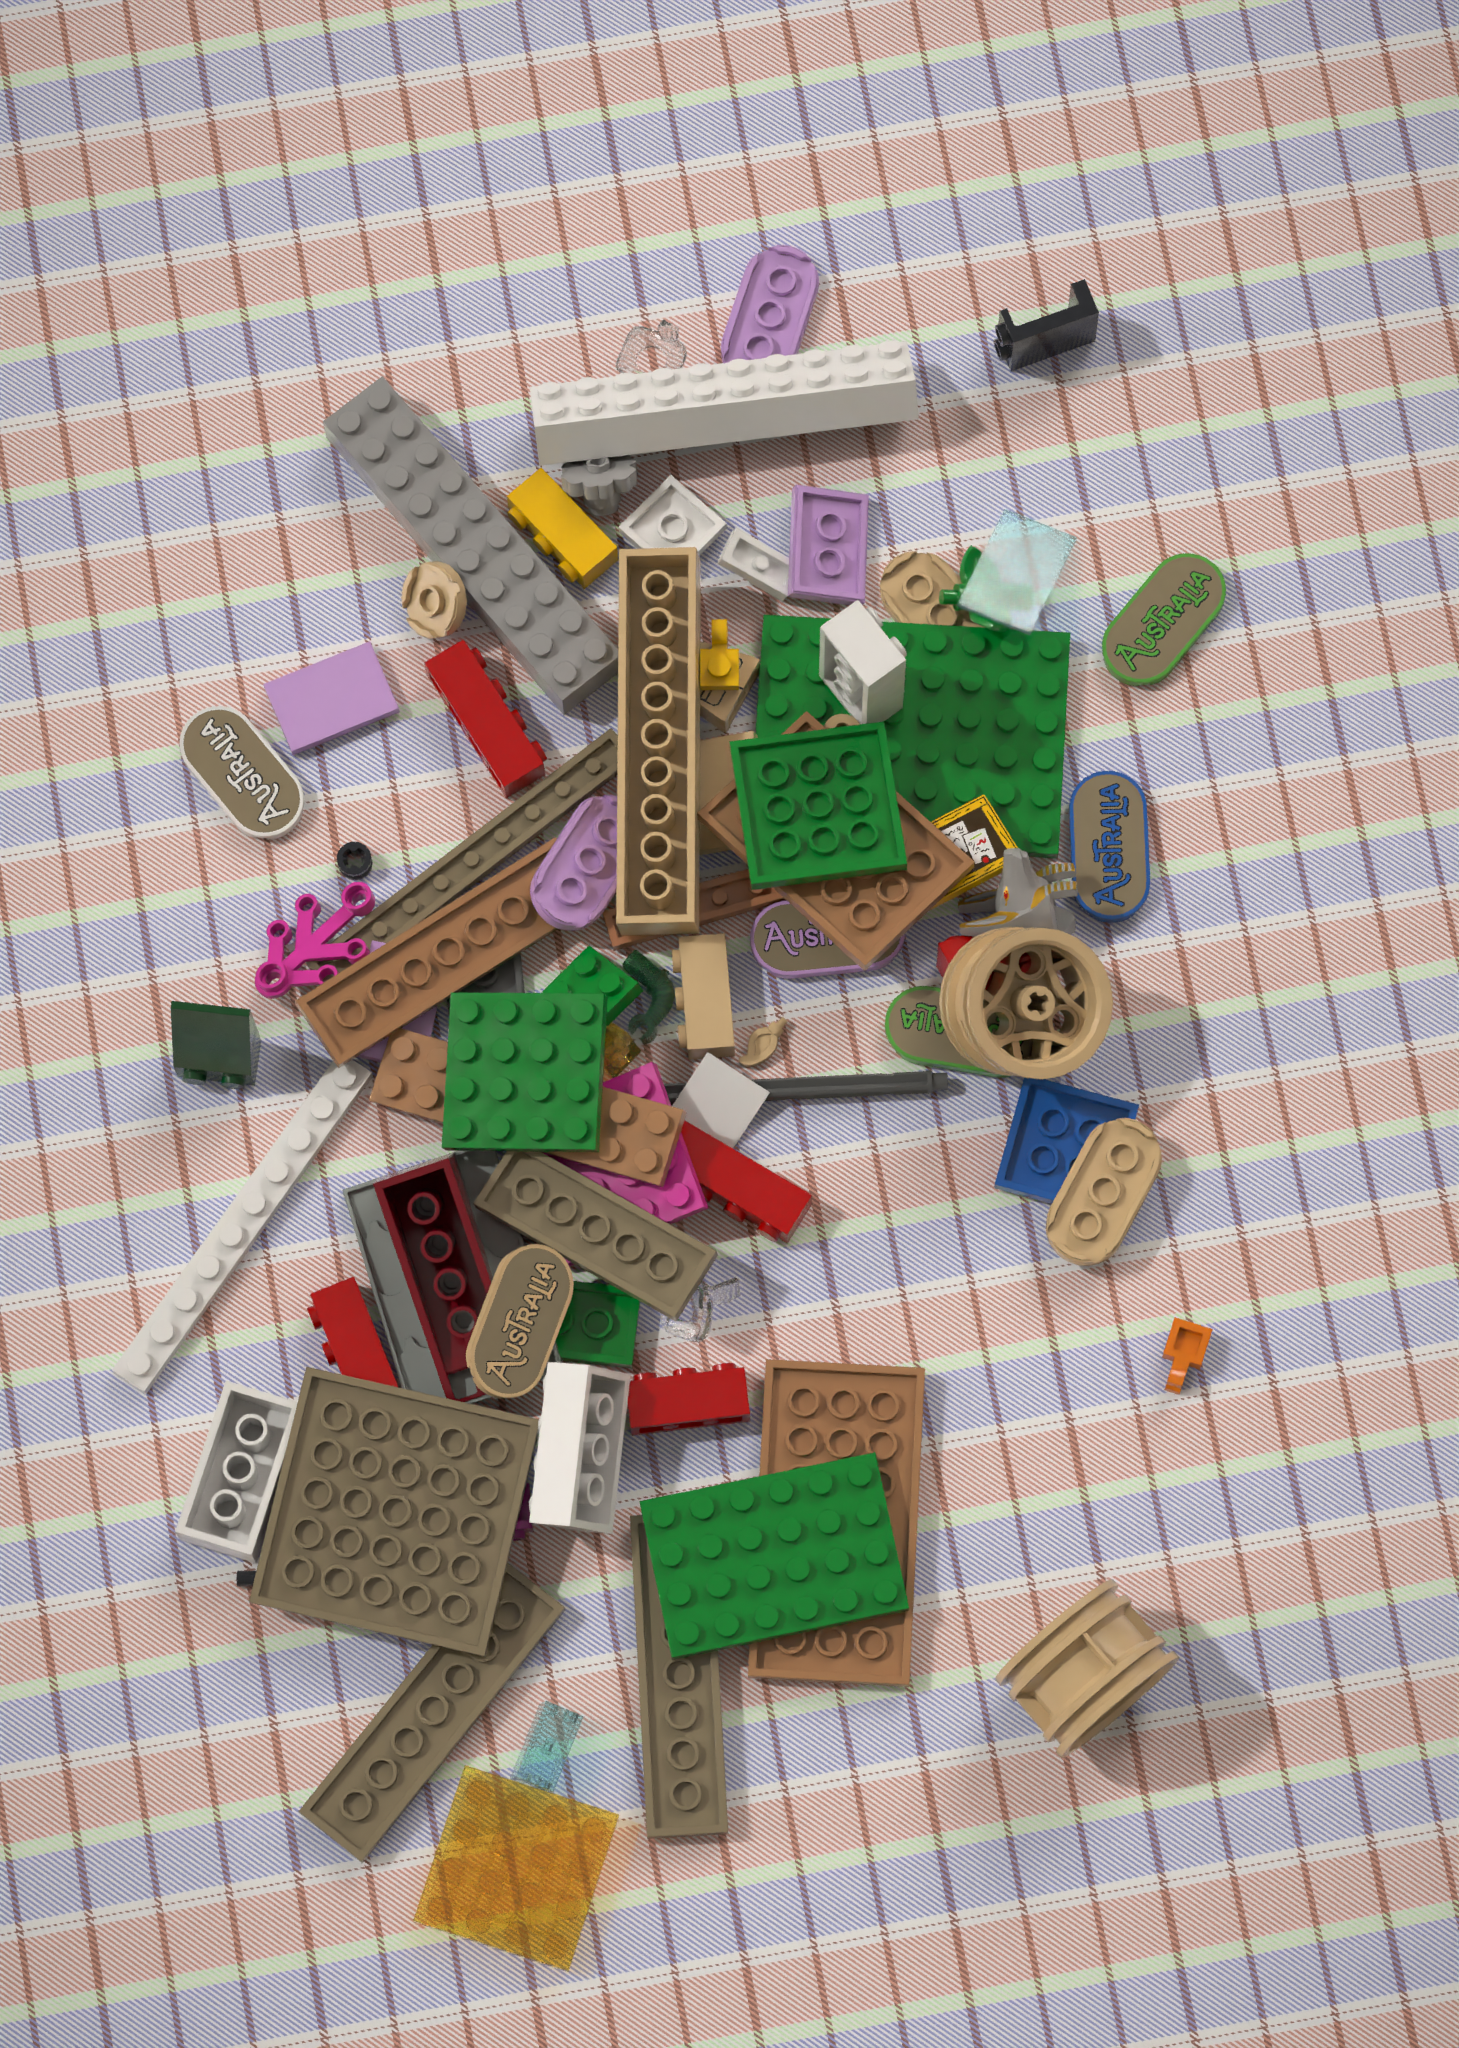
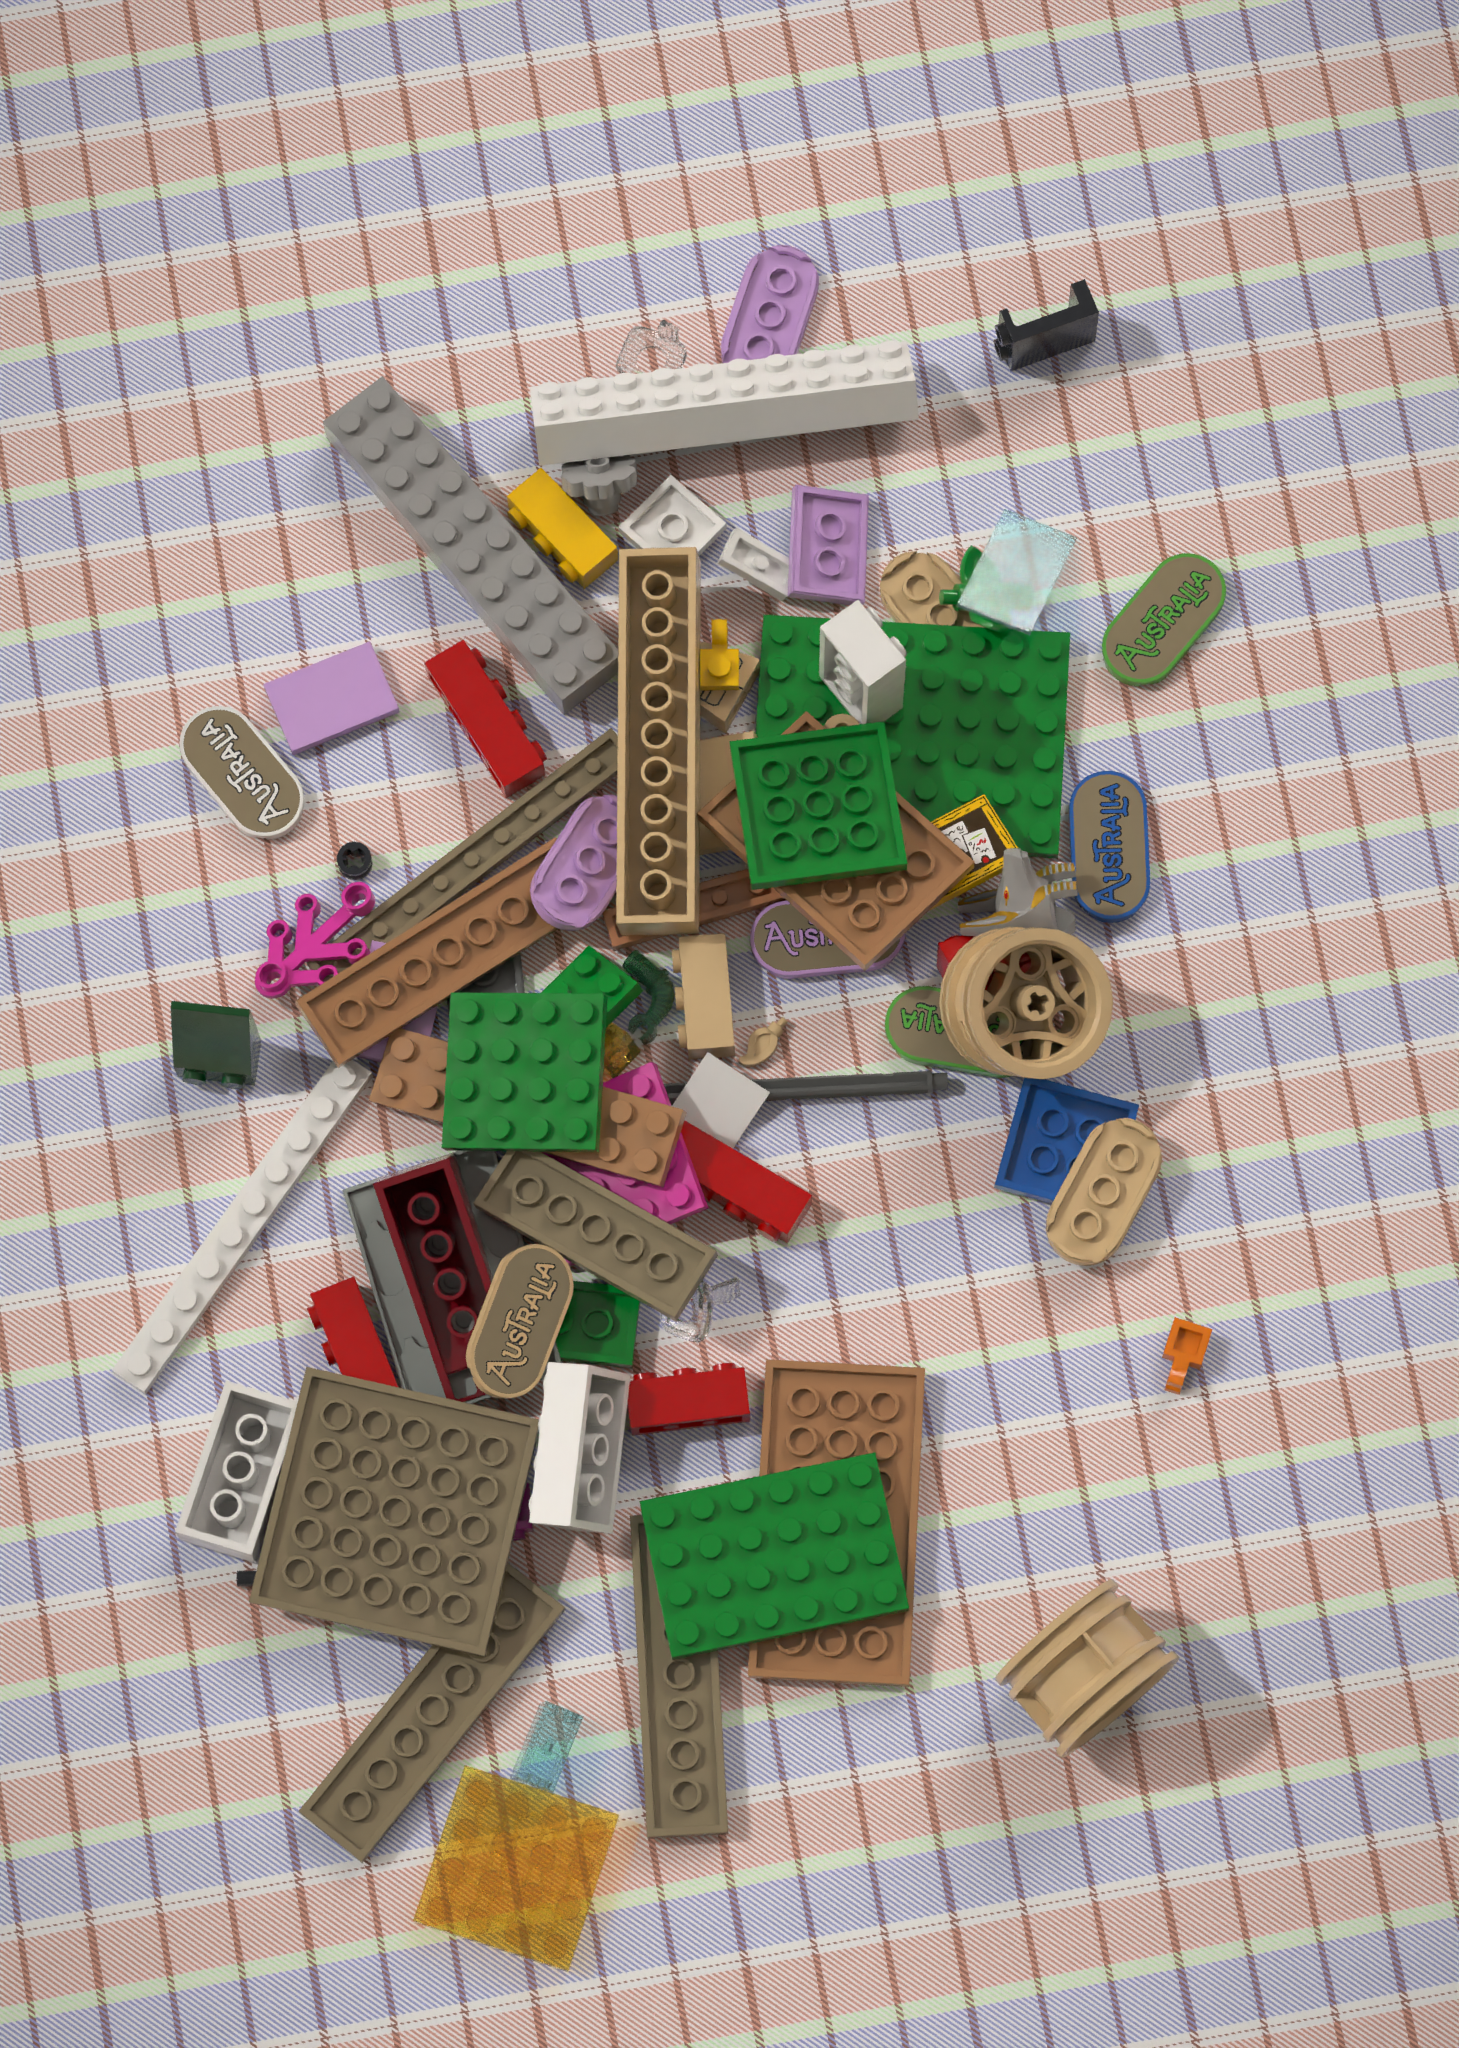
tan tile [401,561,467,639] -> none

